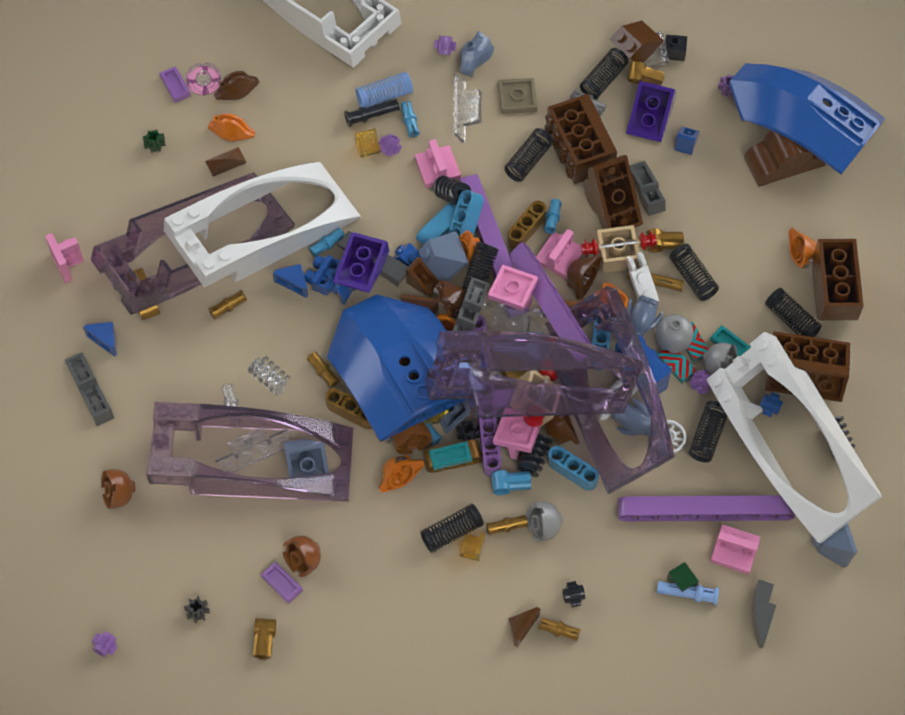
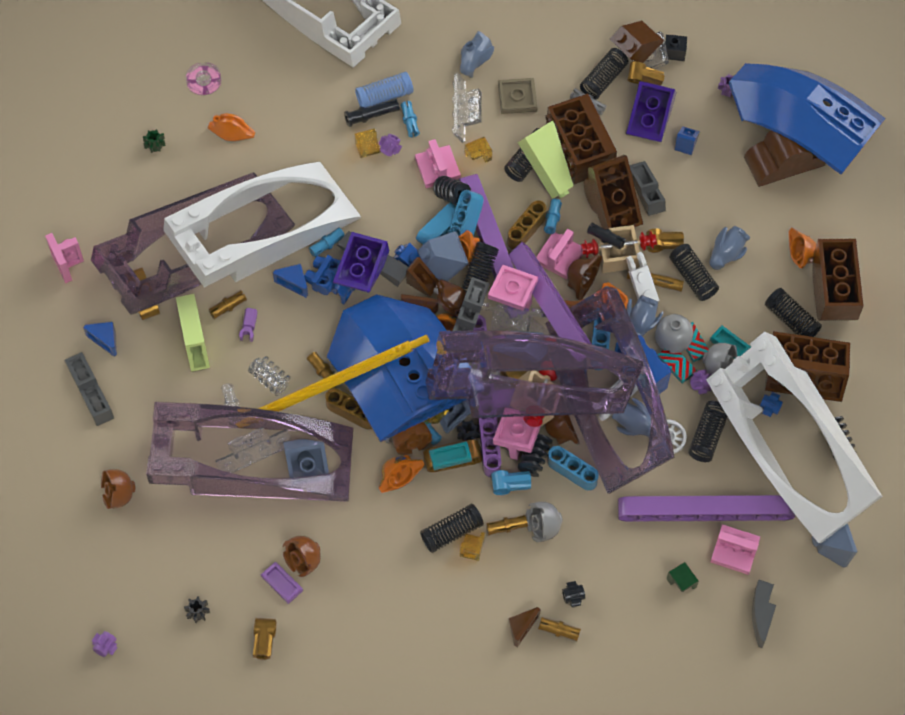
medium lavender tile [159,66,191,103] -> none
reddish brown slope [205,147,246,177] -> none
reddish brown hat [214,71,260,100] -> none
medium lavender gear [434,36,456,55] -> none
light blue pin [657,581,719,606] -> none
none -> yellowish green slope [176,294,210,372]
none -> yellow axle [236,335,430,427]
none -> medium lavender bar [239,308,258,342]
none -> clear yellow panel [464,137,492,163]
none -> yellowish green slope [517,121,574,199]
none -> black pin [587,222,626,249]
none -> sand blue animal [709,226,750,270]

